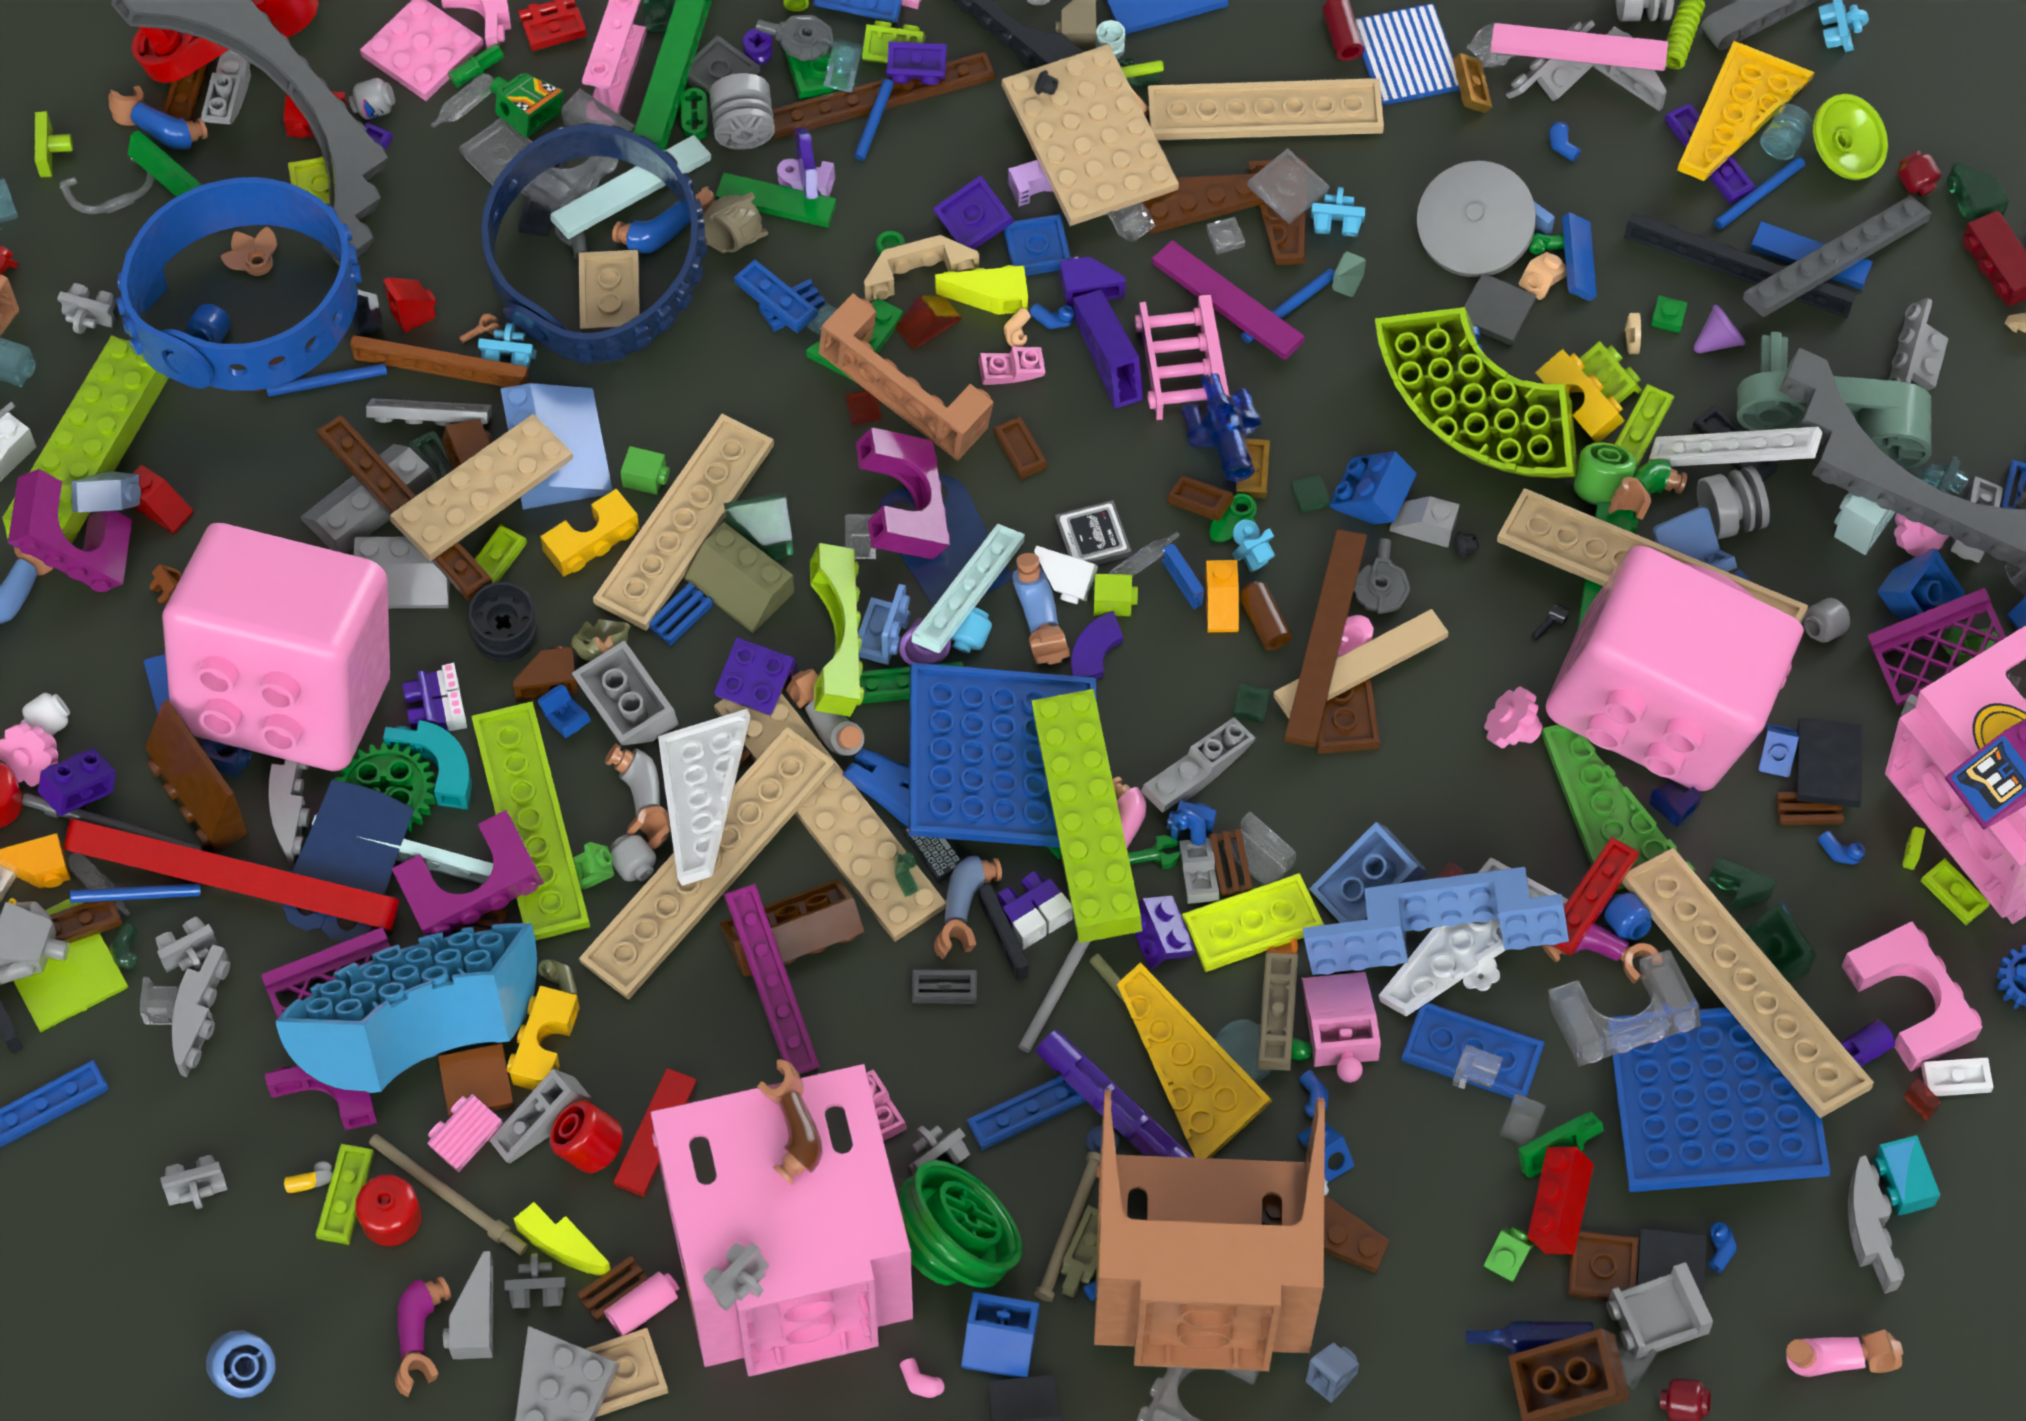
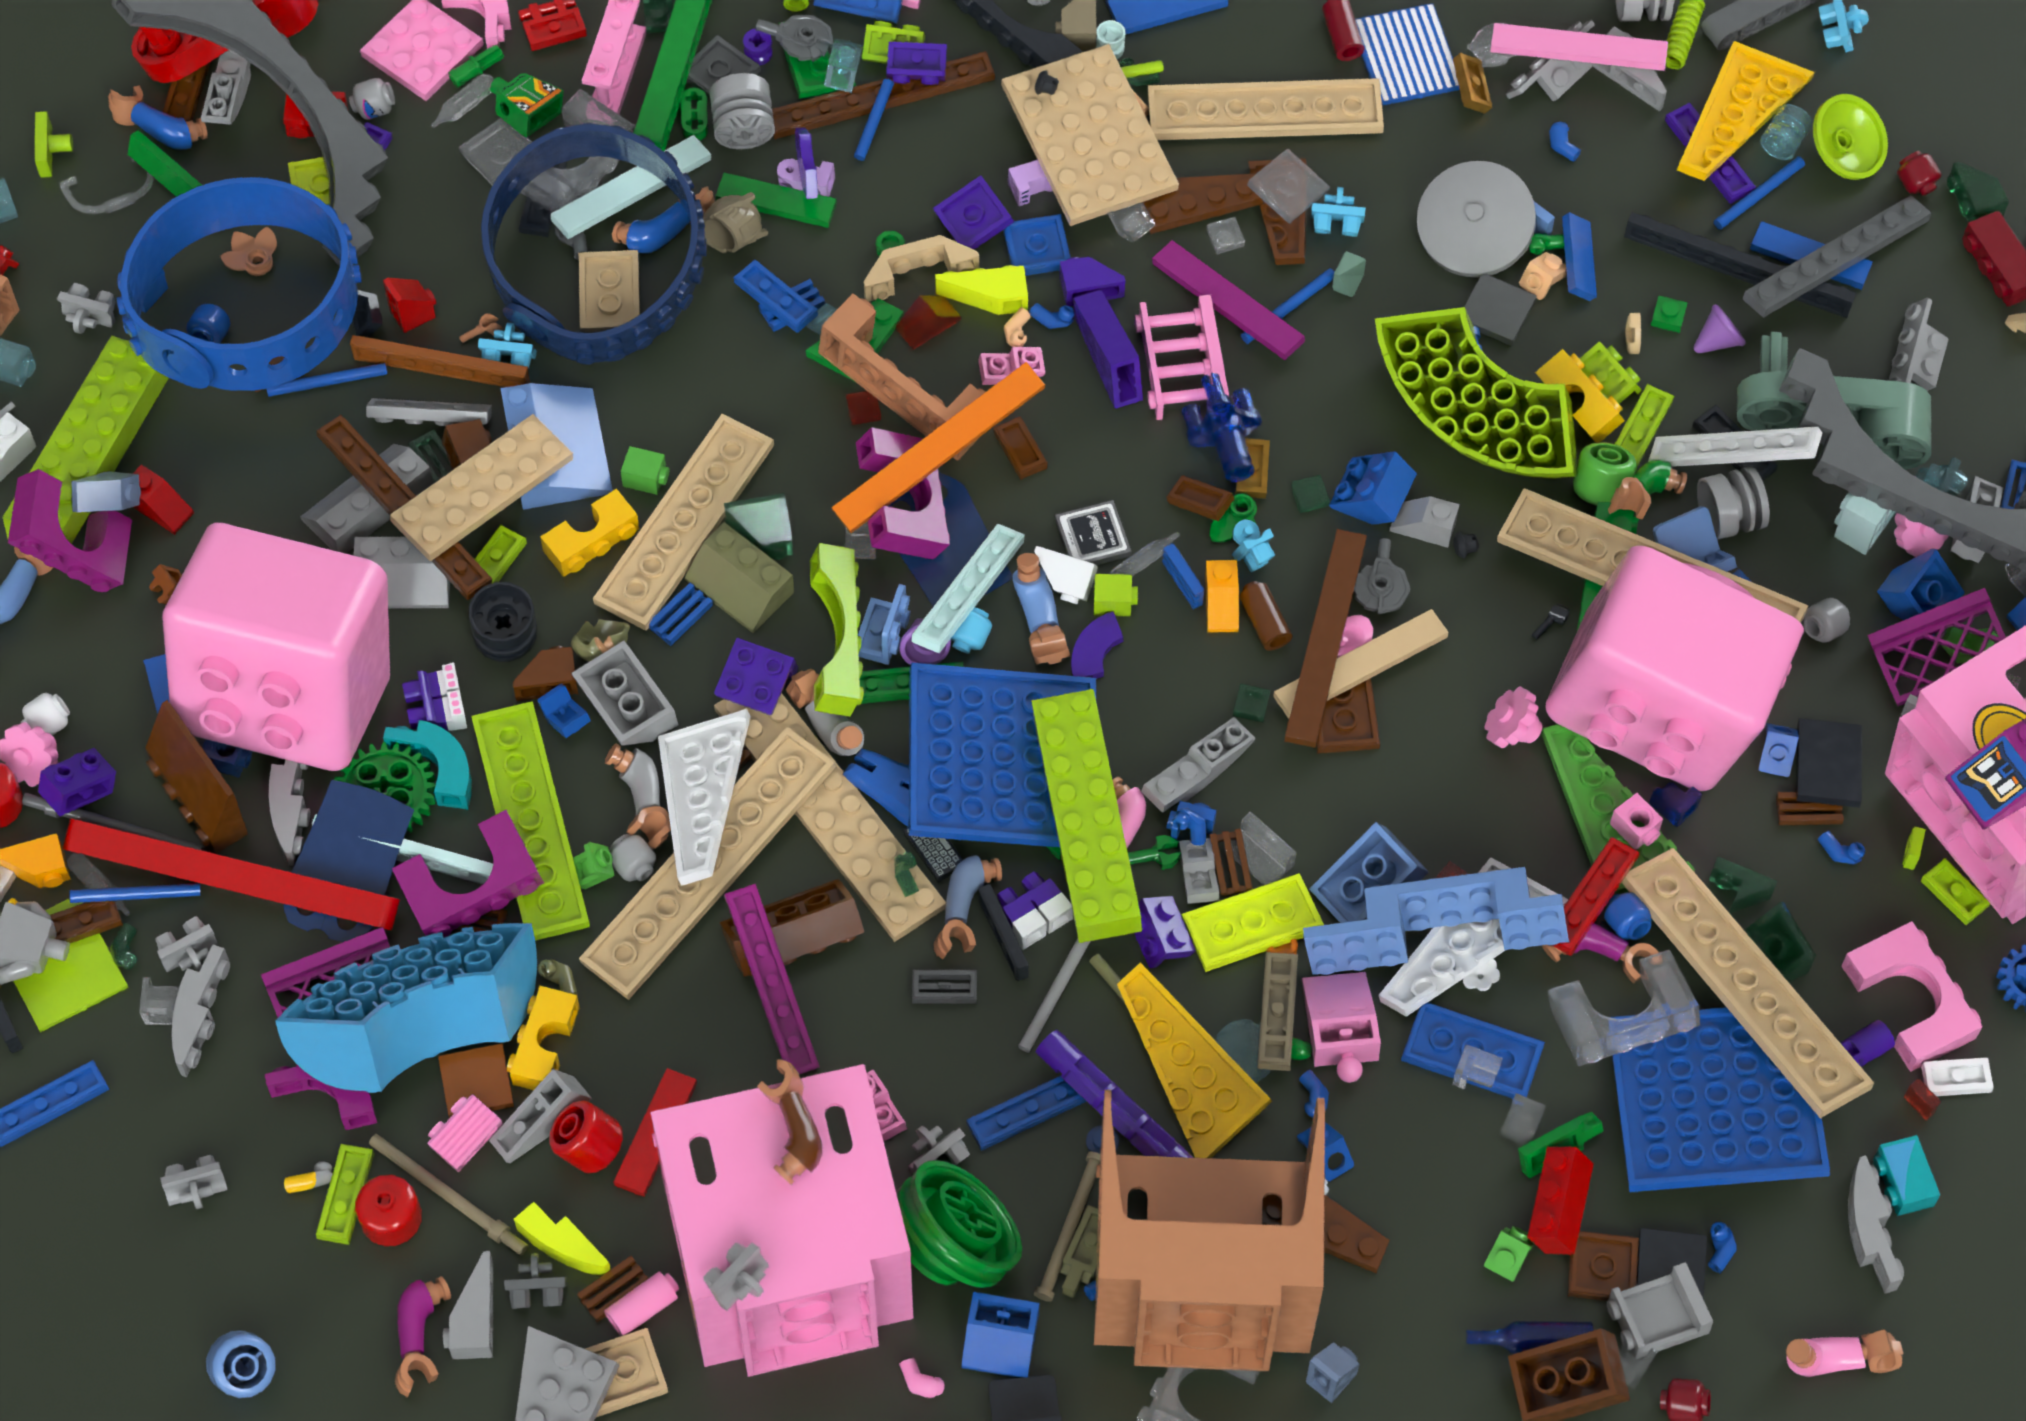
none -> orange tile [832,362,1045,533]
none -> bright pink brick [1610,793,1663,850]

